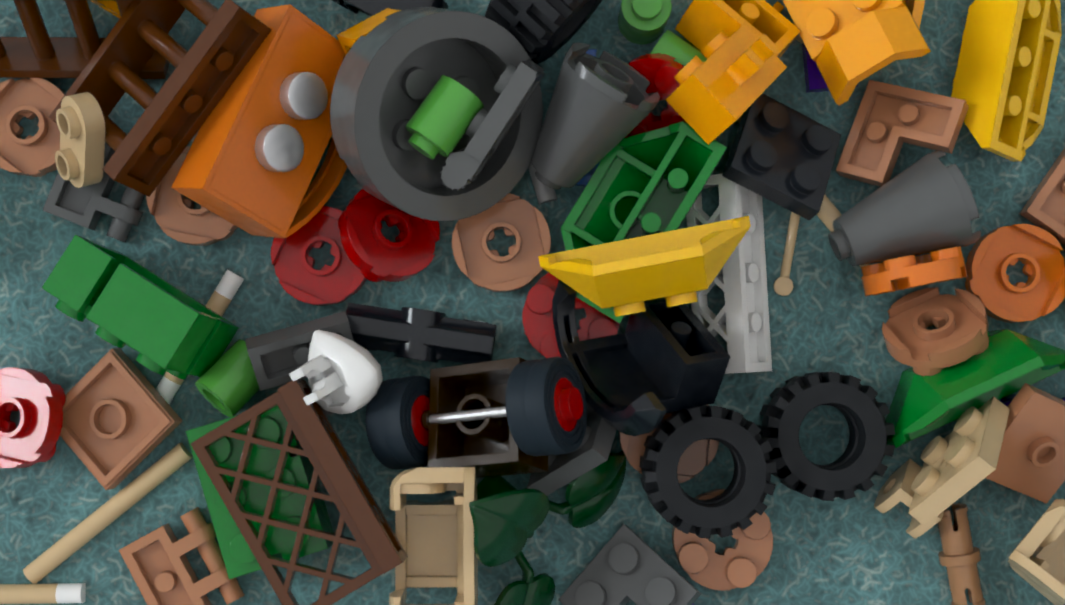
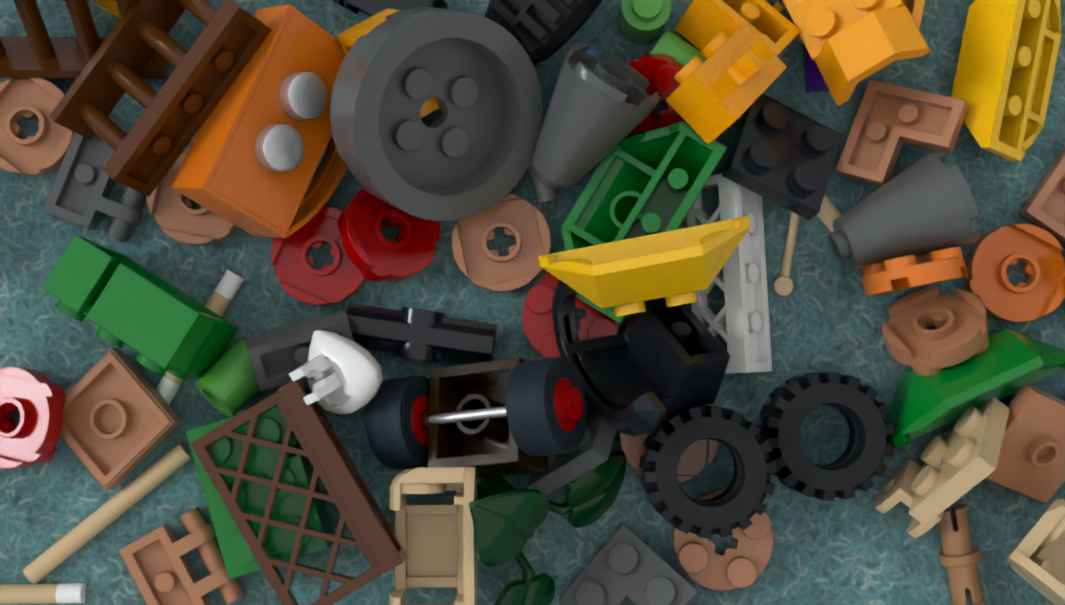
tan plate [55,92,106,188] -> none
bright green brick [405,75,484,160] -> none
dark grey hinge [440,60,546,191] -> none

